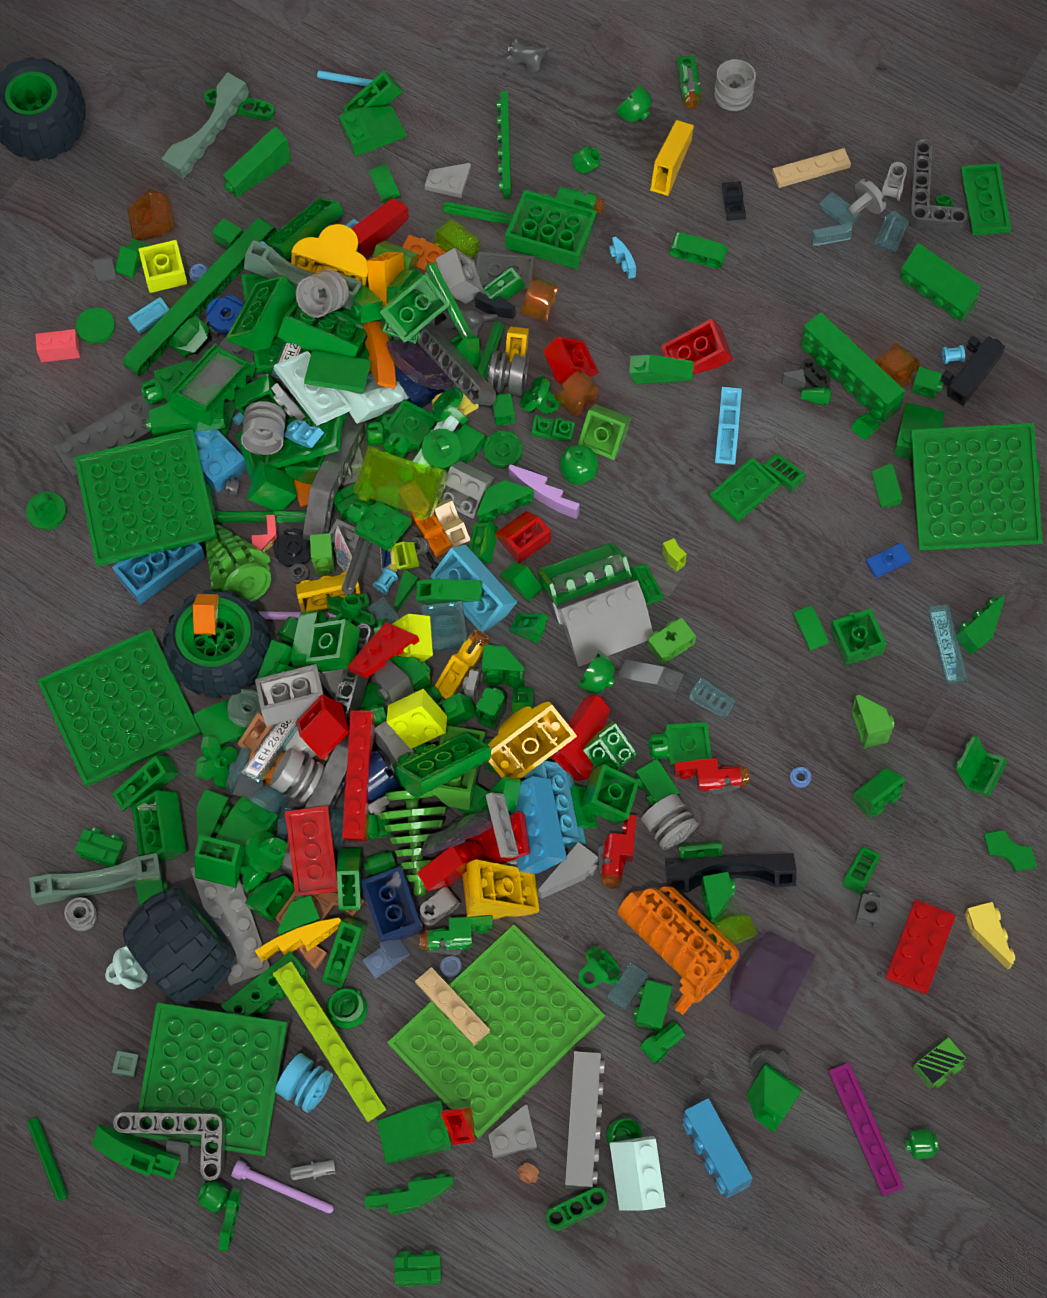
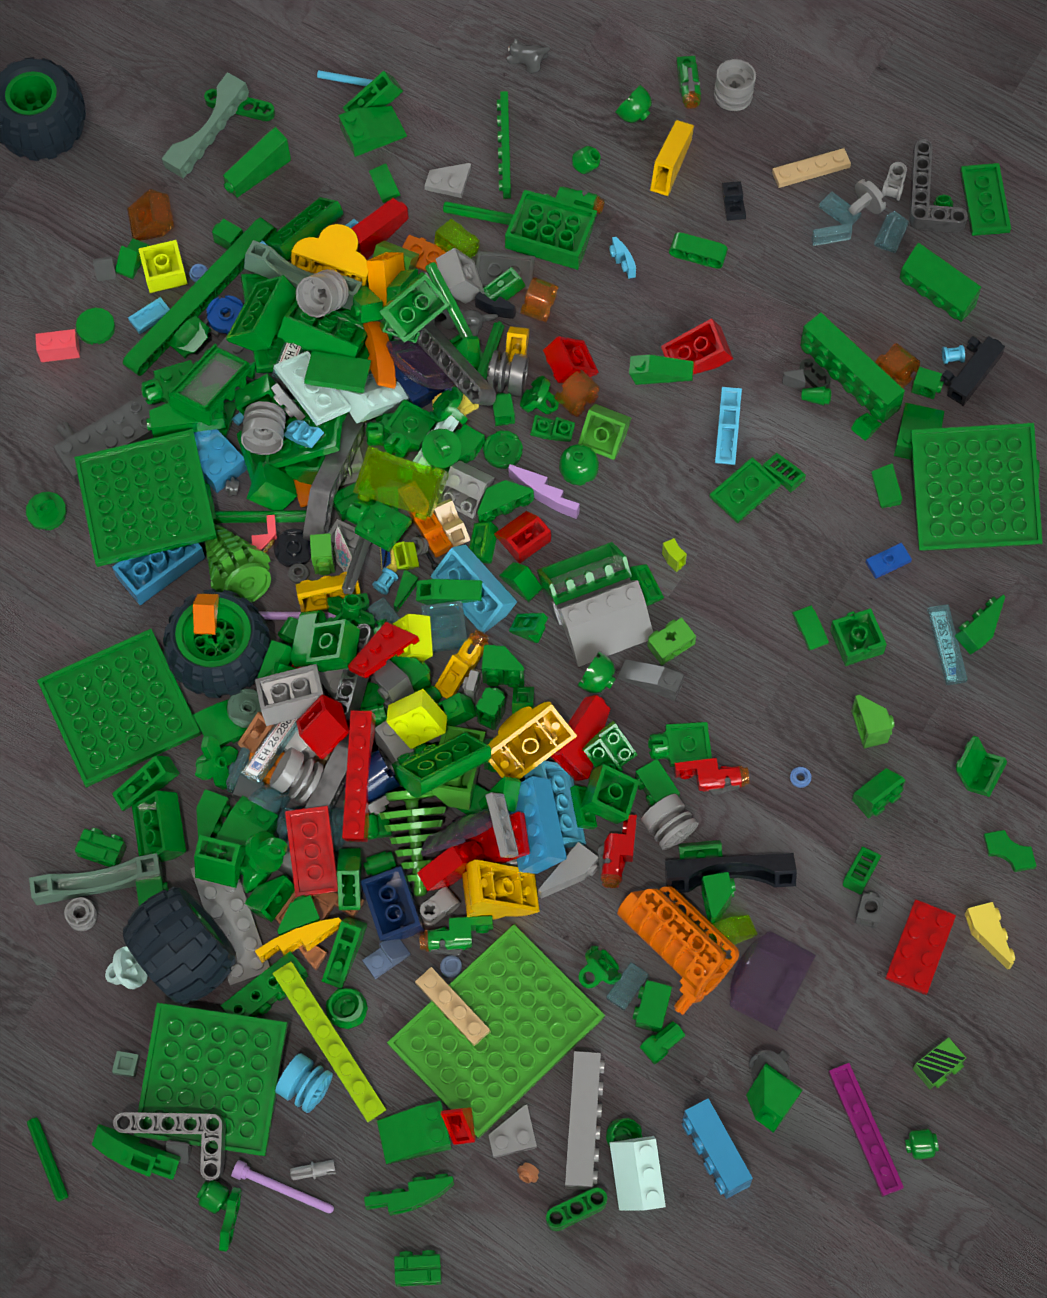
clear light blue slope [689,678,736,719] -> none

